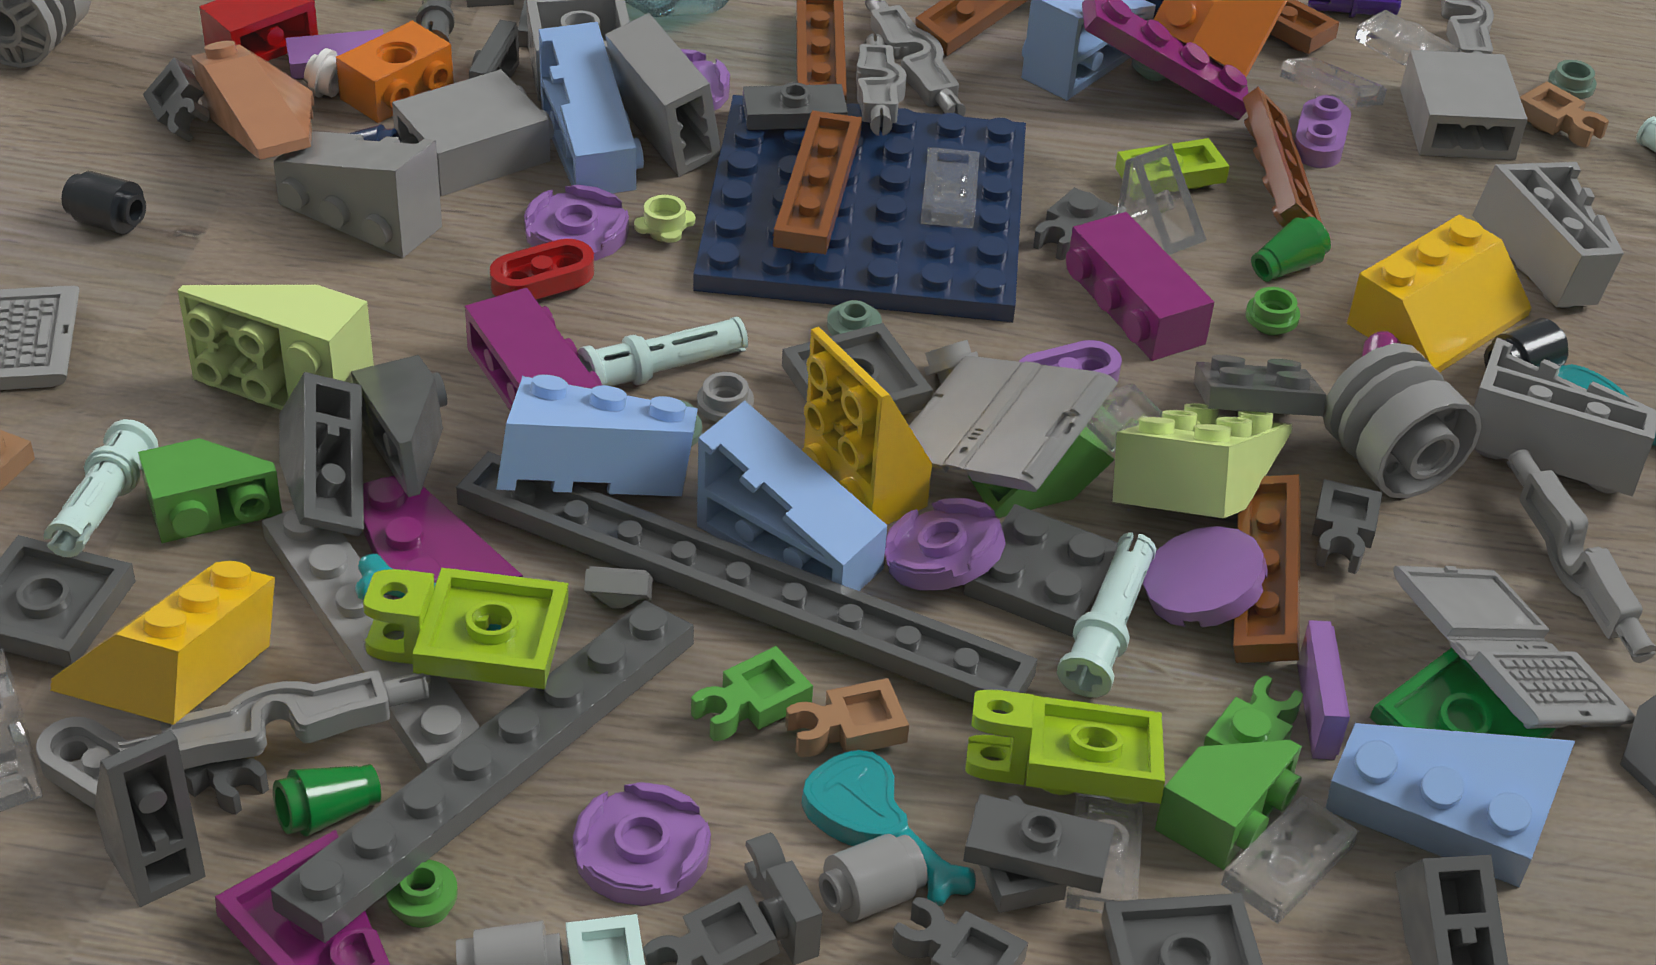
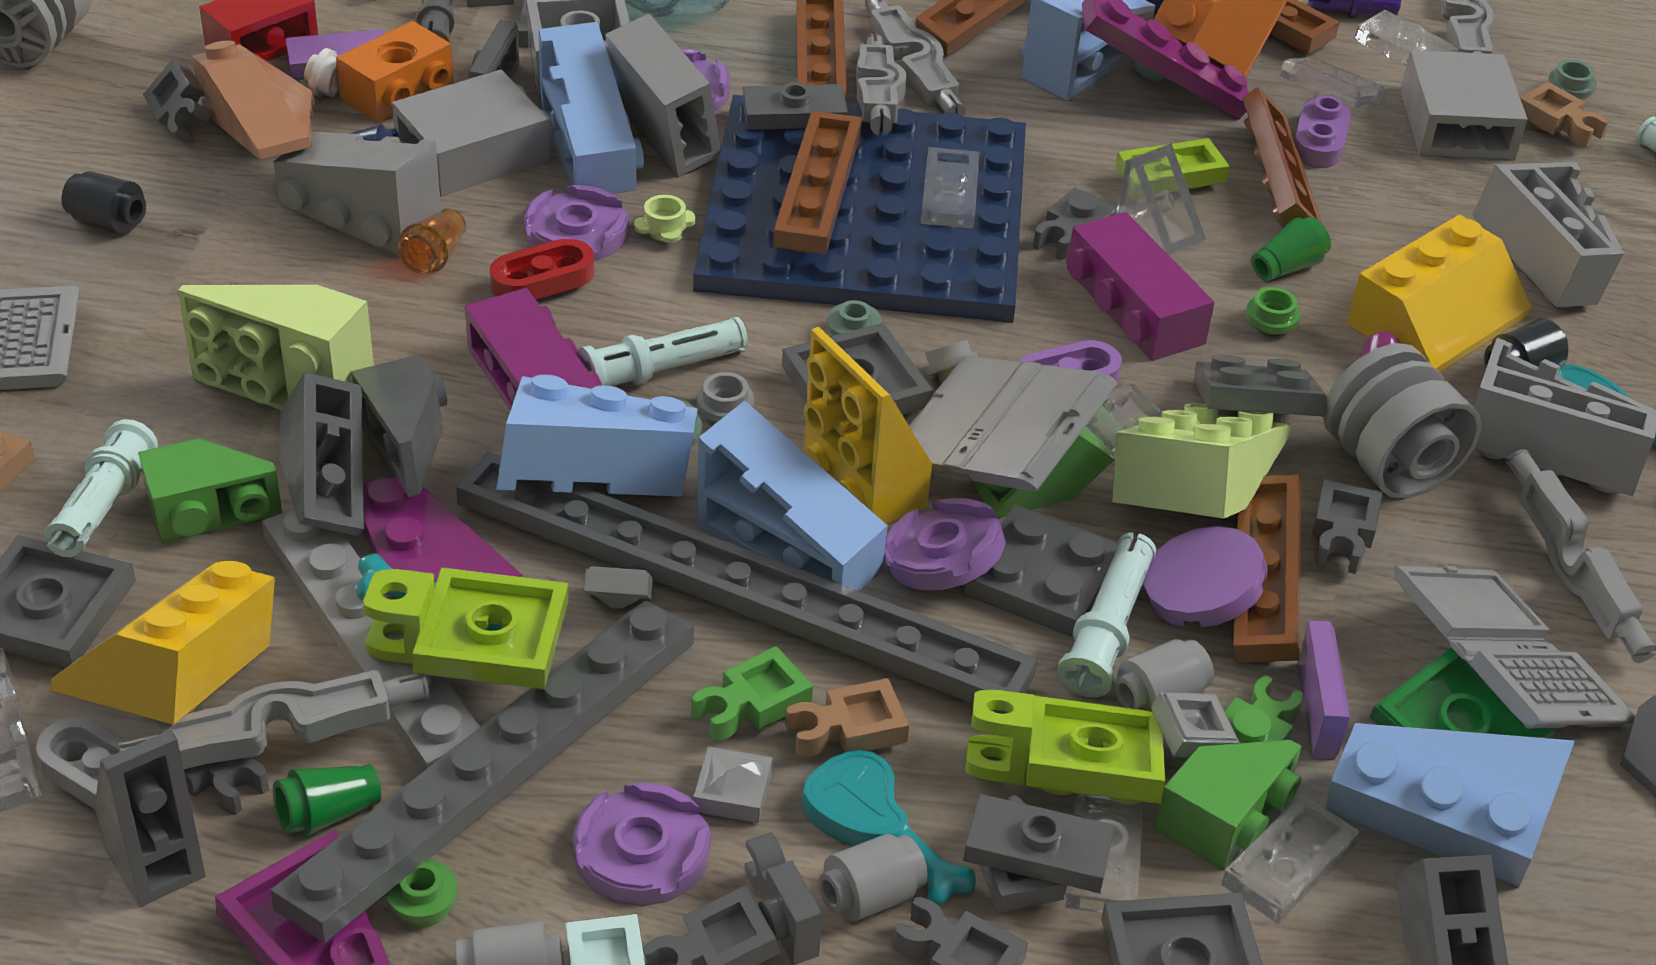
none -> clear orange cone [398,208,466,274]
none -> light grey tile [693,746,773,823]
none -> light grey brick [1115,639,1214,711]
none -> light grey tile [1151,692,1239,757]

